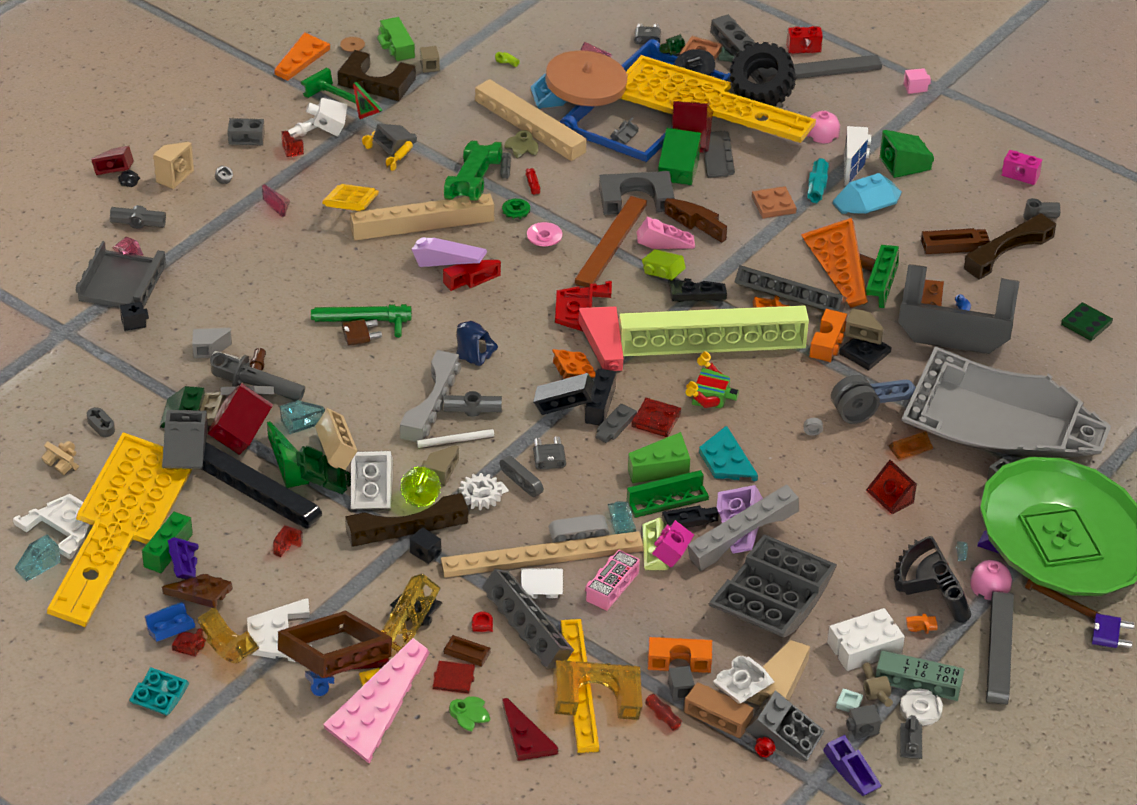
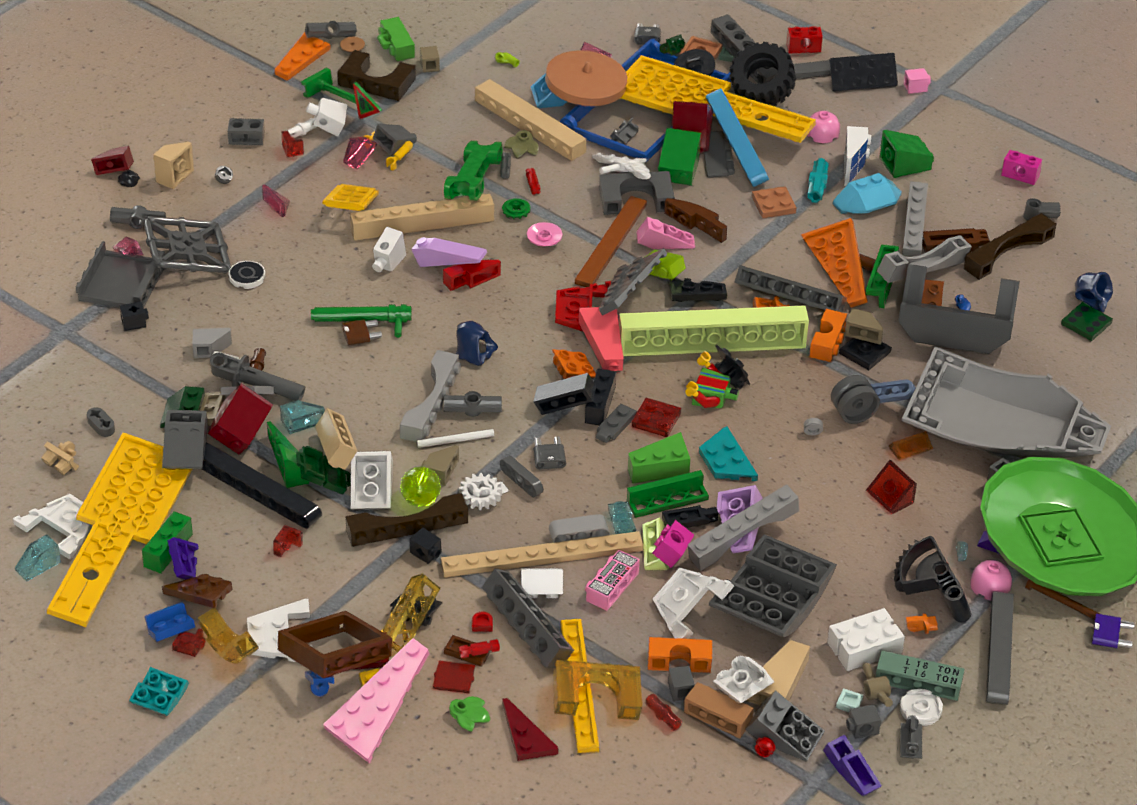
none -> dark grey plate [144,216,231,274]
none -> tile [229,261,265,289]
none -> dark grey piece [305,21,357,39]
none -> clear pink slope [343,136,378,170]
none -> white torso [372,227,406,272]
none -> red axle [459,639,500,658]
none -> white bar [592,153,651,179]
none -> dark grey wing [599,248,667,315]
none -> white wing [653,568,734,639]
none -> dark azure beam [705,88,769,188]
none -> black hinge [714,344,750,389]
none -> black bracket [829,53,898,92]
none -> light grey arch [877,235,972,283]
none -> light grey arch [902,181,928,257]
none -> dark blue piece [1075,272,1113,313]

